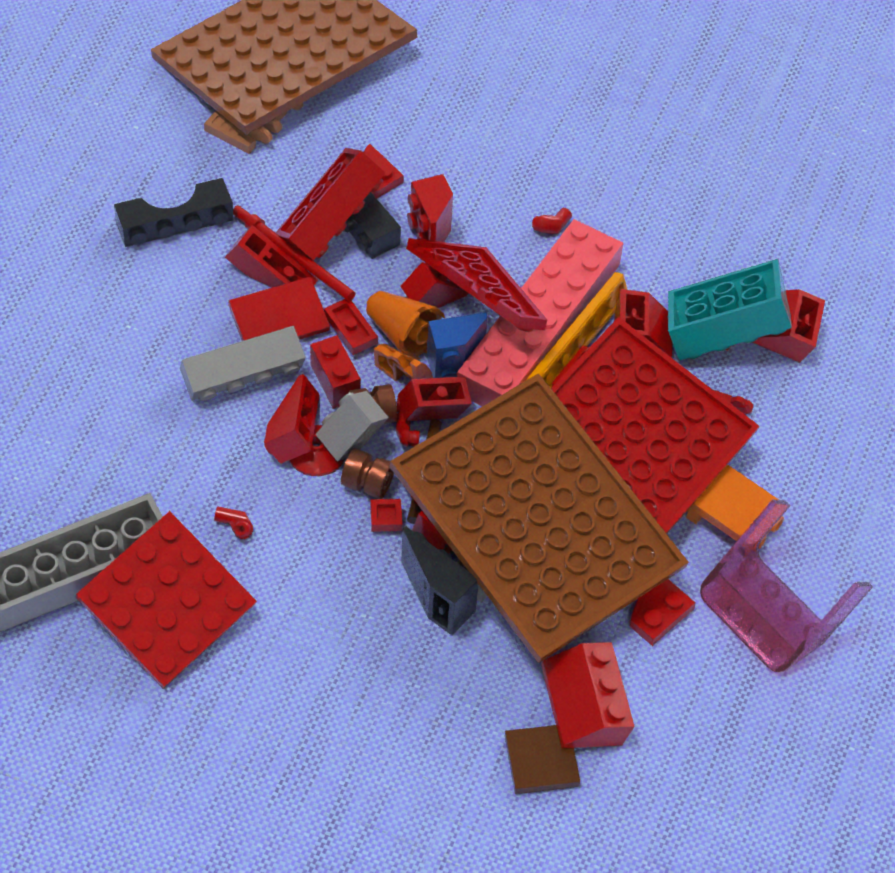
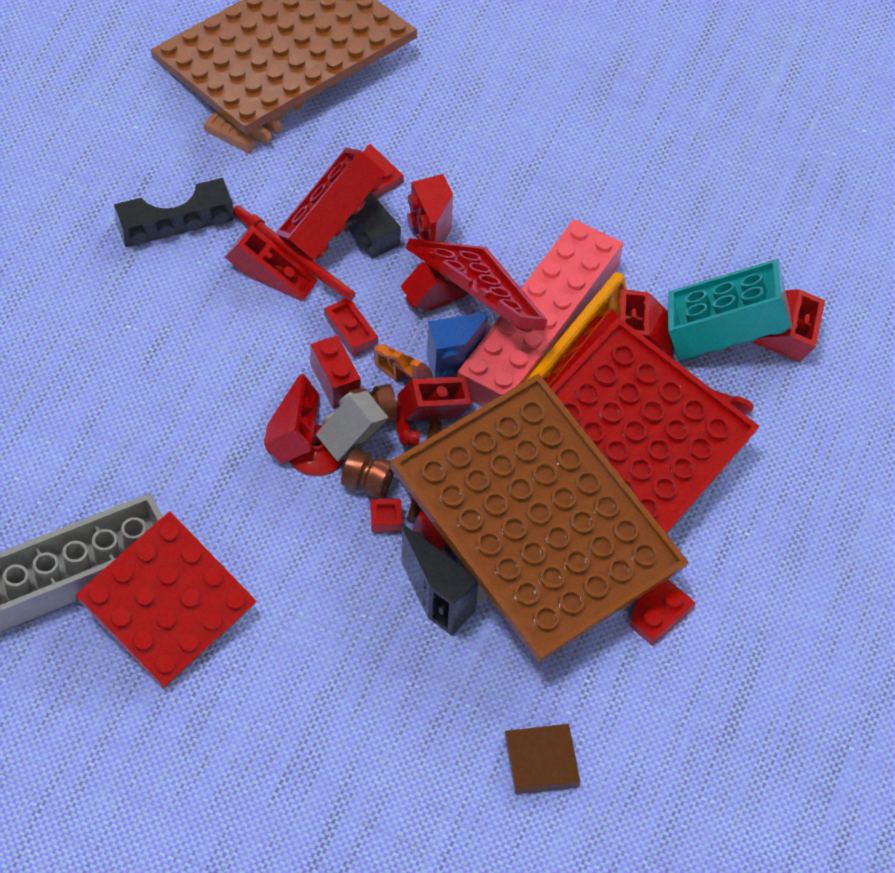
light grey brick [180,326,306,401] -> none
red arm [214,506,253,539] -> none
red tile [228,276,330,341] -> none
orange cone [366,291,445,360] -> none
red arm [532,208,572,234] -> none
red slope [541,642,635,748] -> none
orange panel [686,465,785,558] -> none
clear pink windscreen [700,500,873,672] -> none
none -> red plate [545,308,620,388]

